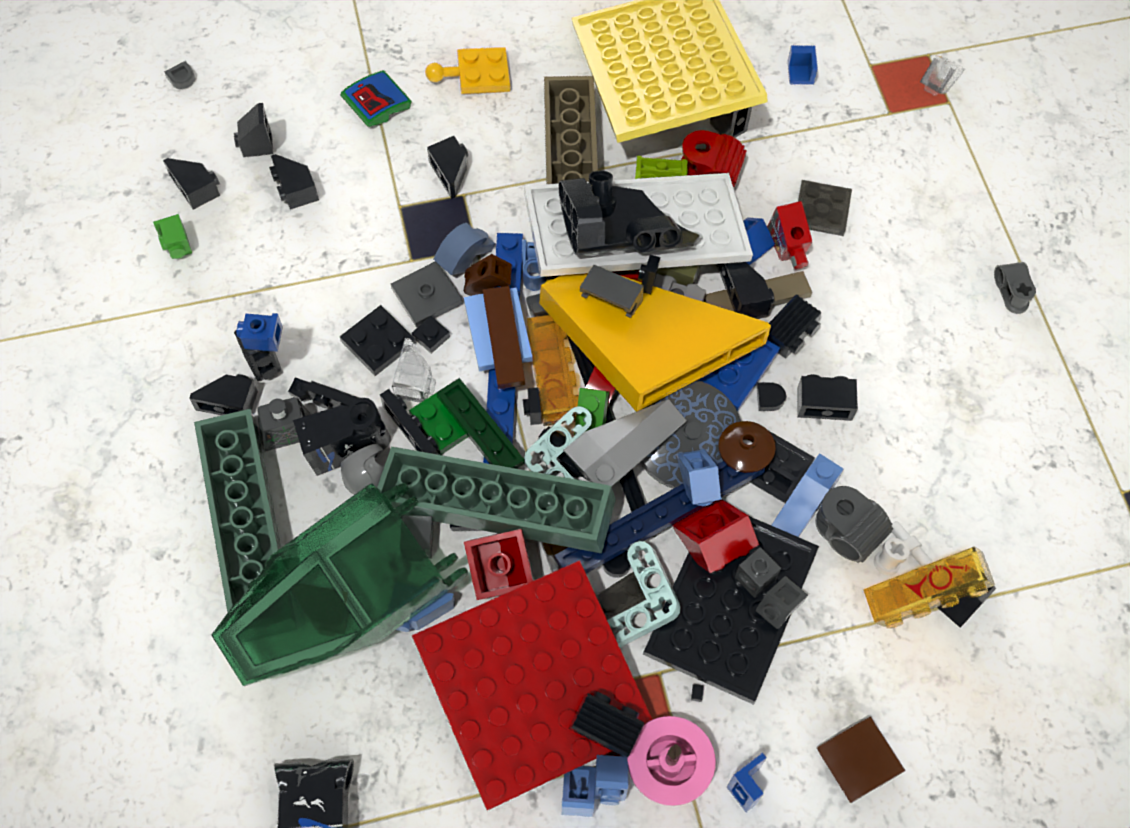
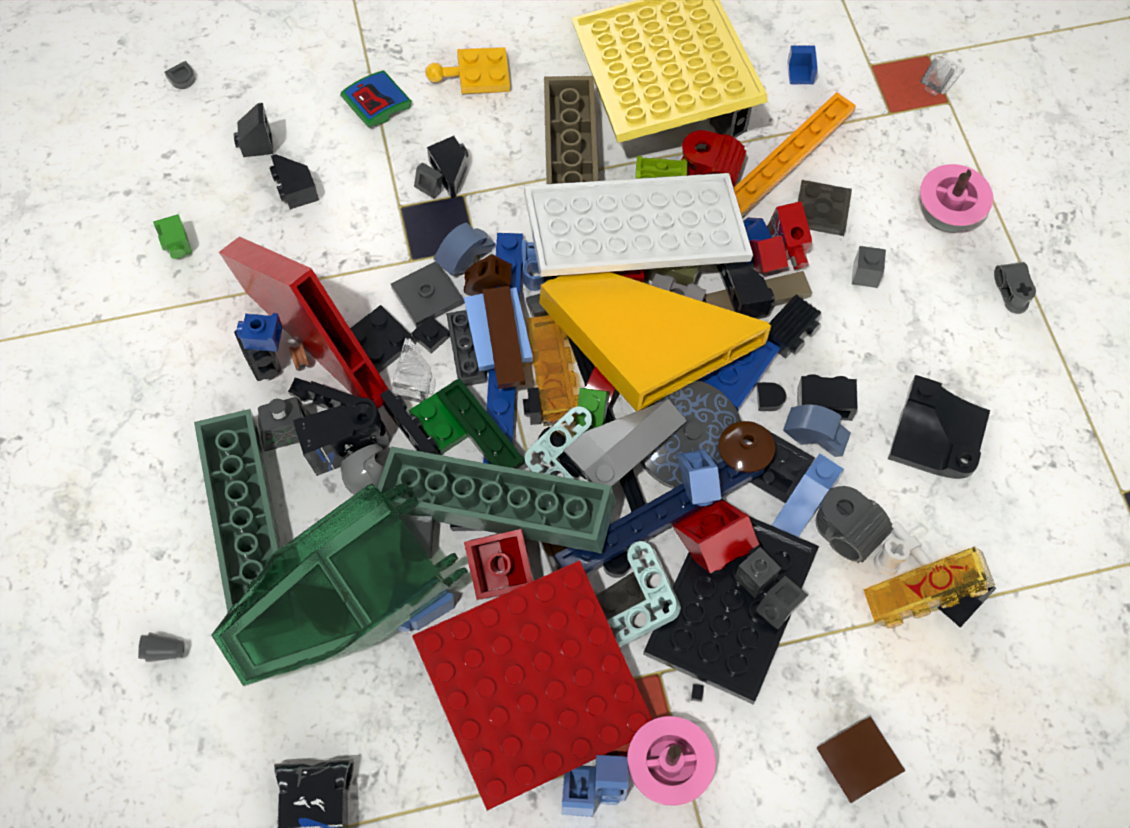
black slope [163,158,220,210] -> none
black slope [189,374,258,415] -> none
black panel [558,171,700,255] -> none
black brick [569,691,645,758] -> none
dark grey hinge [580,265,644,318] -> none
black plate [638,255,661,294] -> none
blue panel [727,753,767,812] -> none
none -> dark grey cone [138,632,185,662]
none -> red slope [219,236,388,409]
none -> nougat bush [289,343,309,370]
none -> dark grey plate [414,163,443,199]
none -> dark grey tile [446,310,486,386]
none -> light orange plate [733,92,856,217]
none -> red panel [749,236,788,273]
none -> sand blue brick [783,405,851,457]
none -> dark grey brick [851,246,886,288]
none -> black slope [888,375,990,479]
none -> bright pink piece [920,164,993,232]

